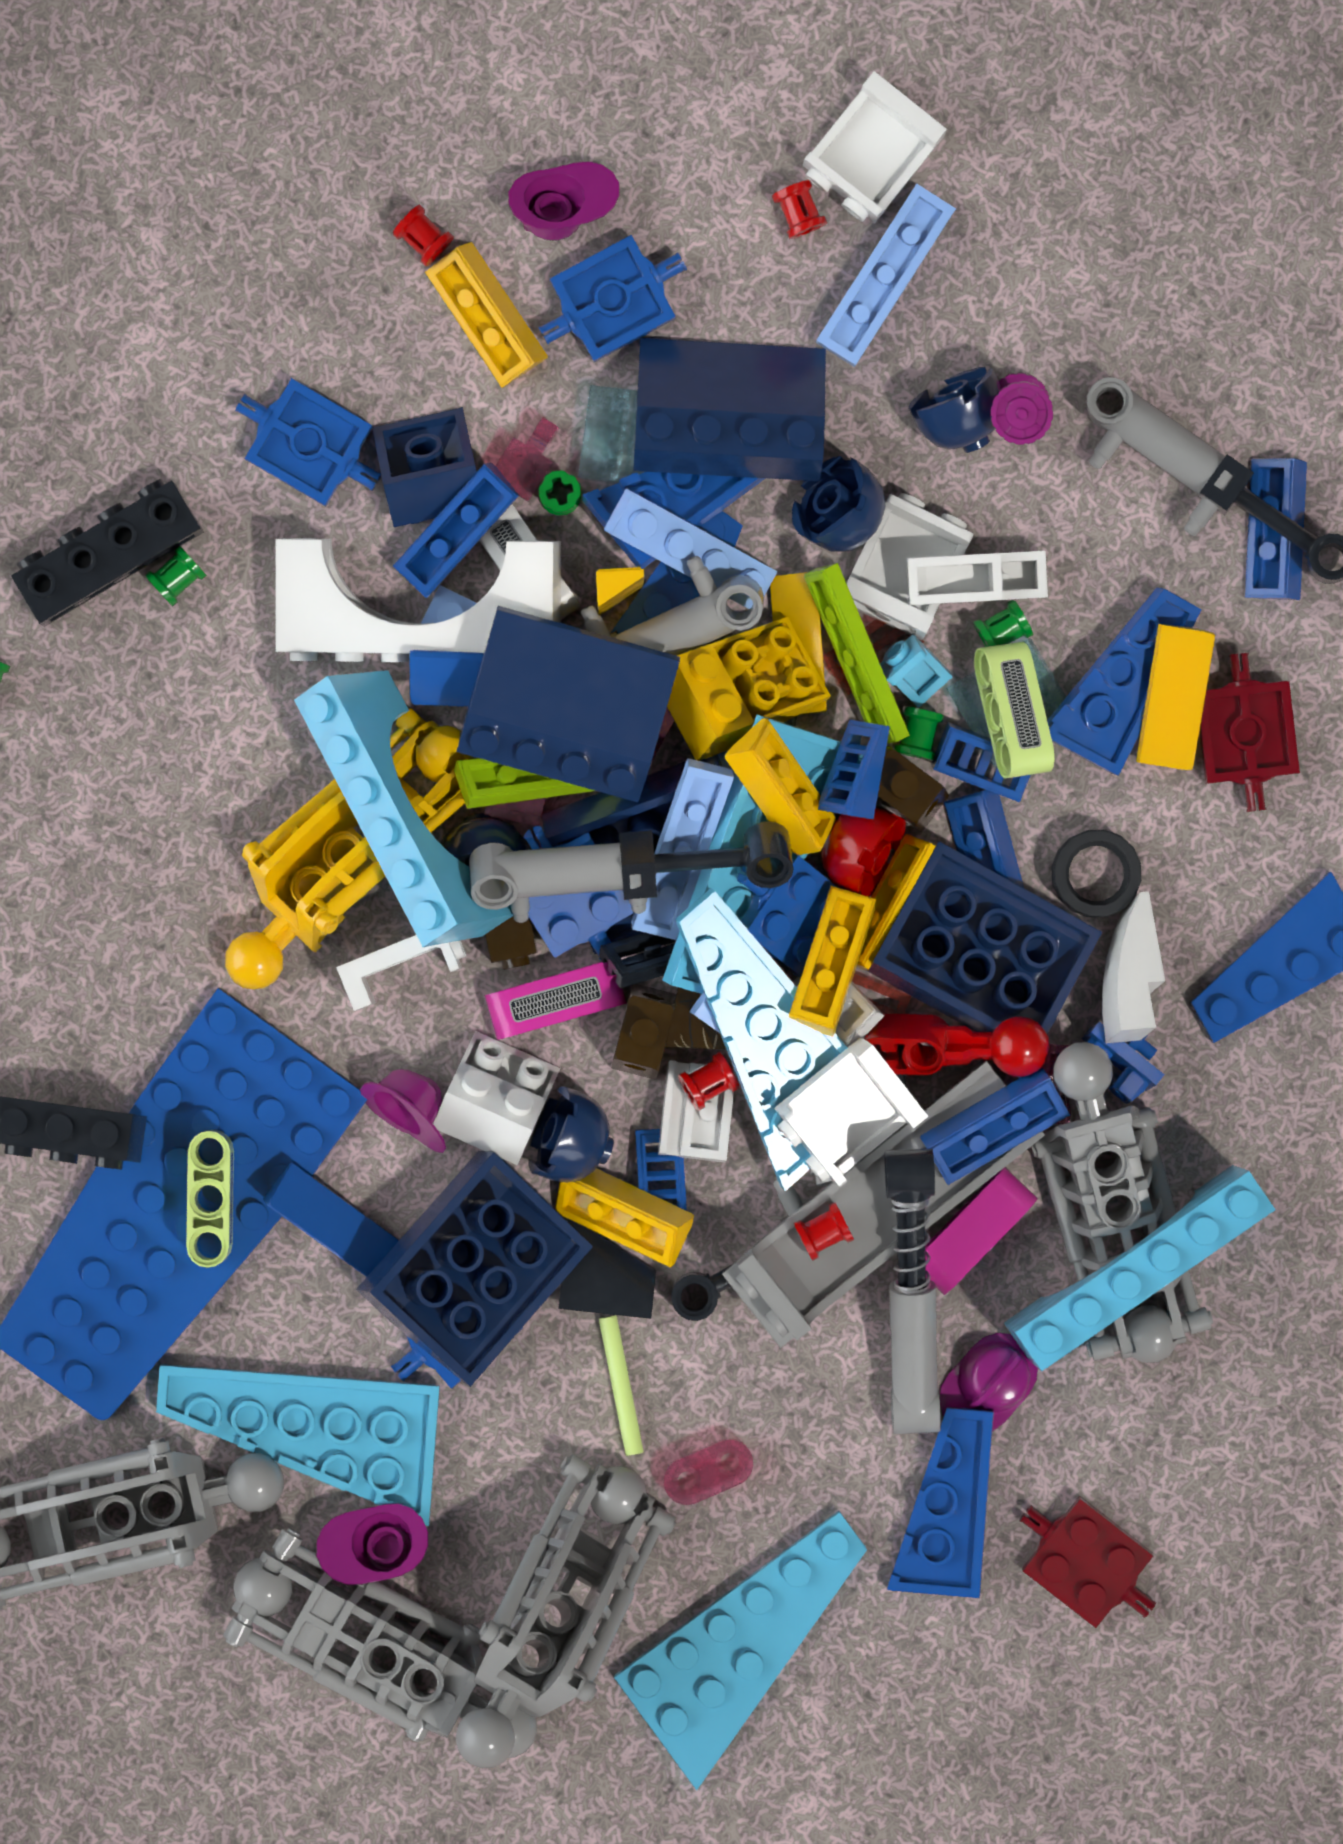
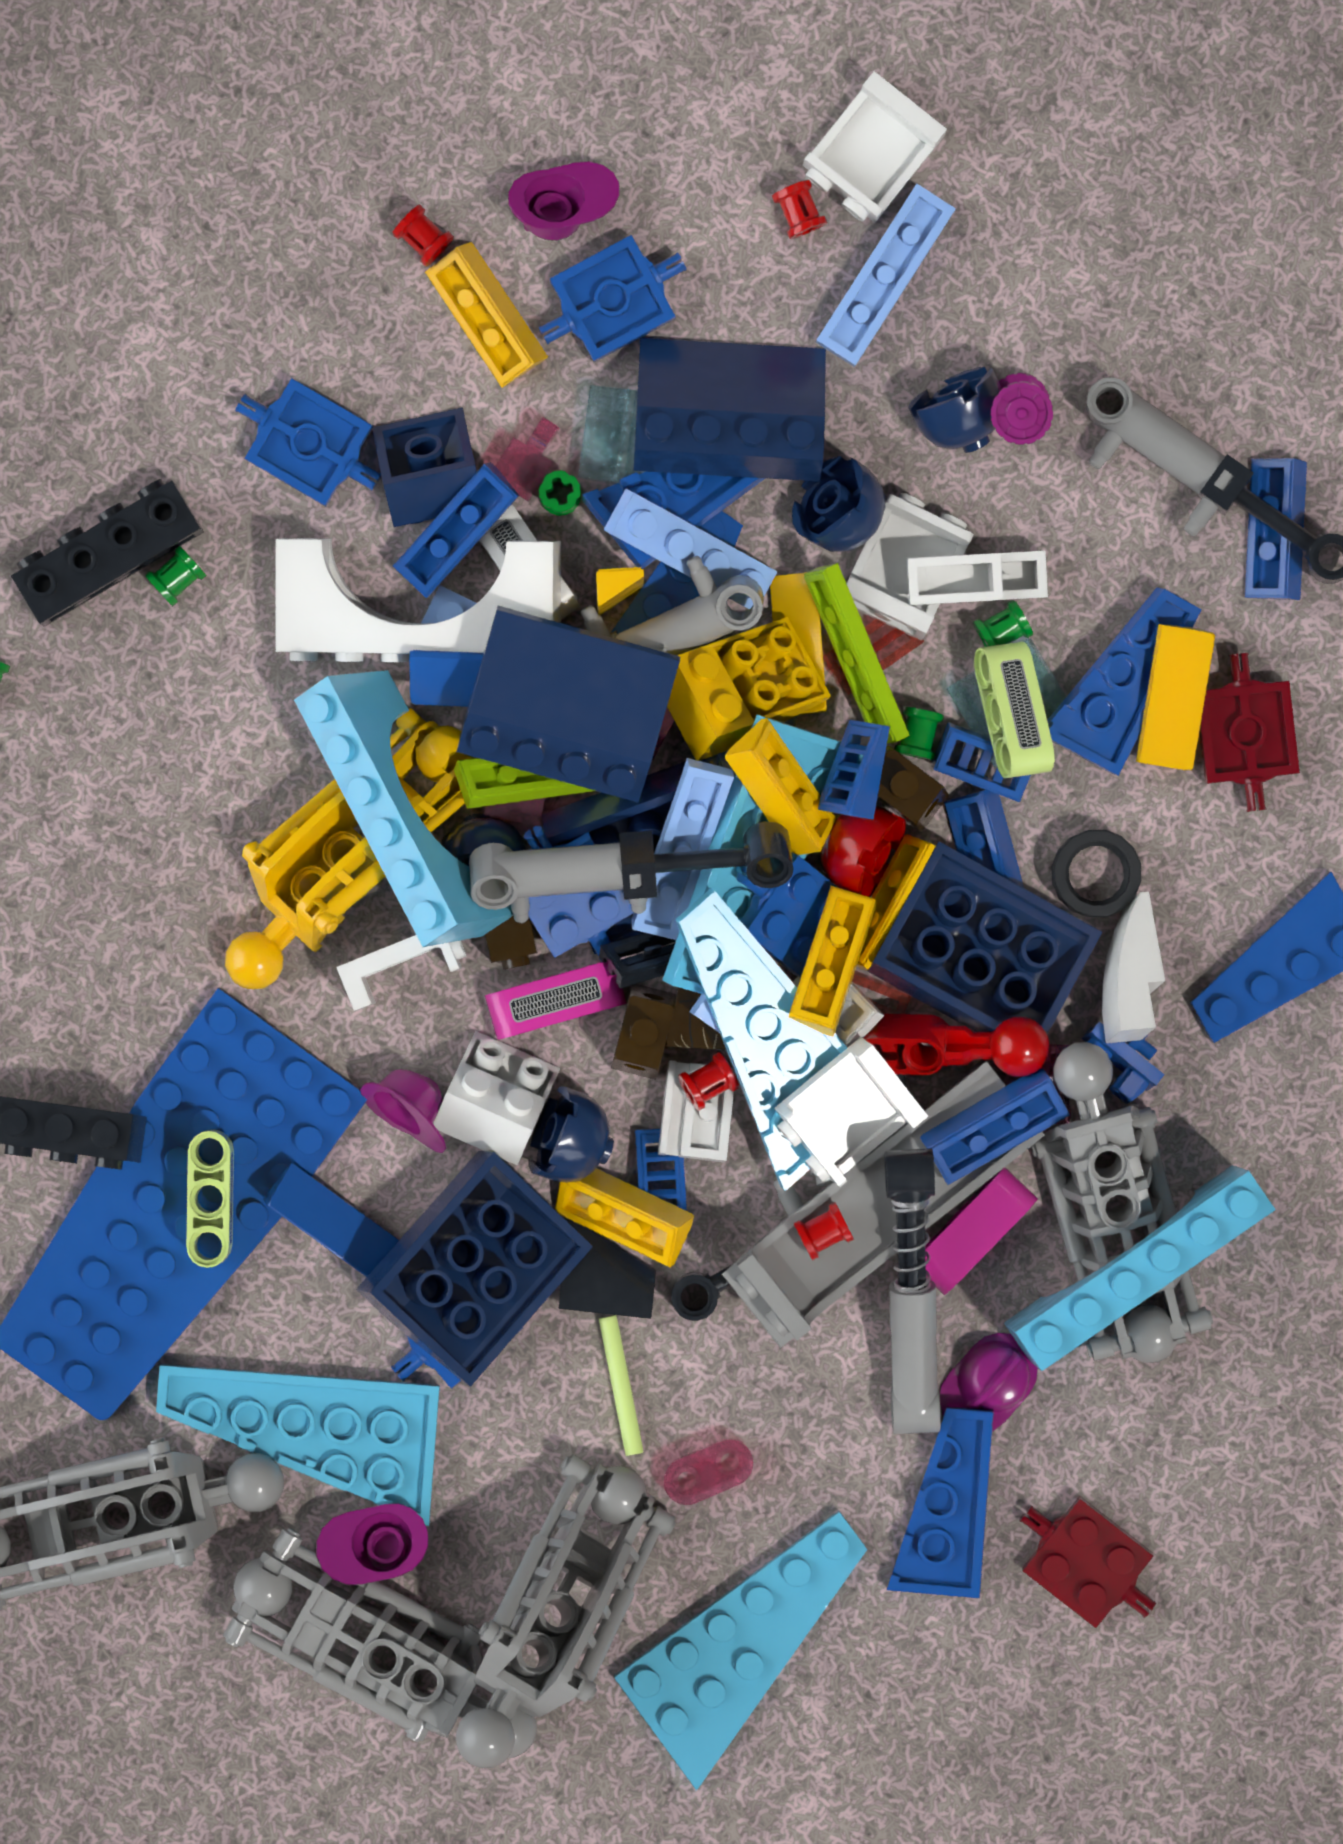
medium azure bracket [880,634,953,708] -> none

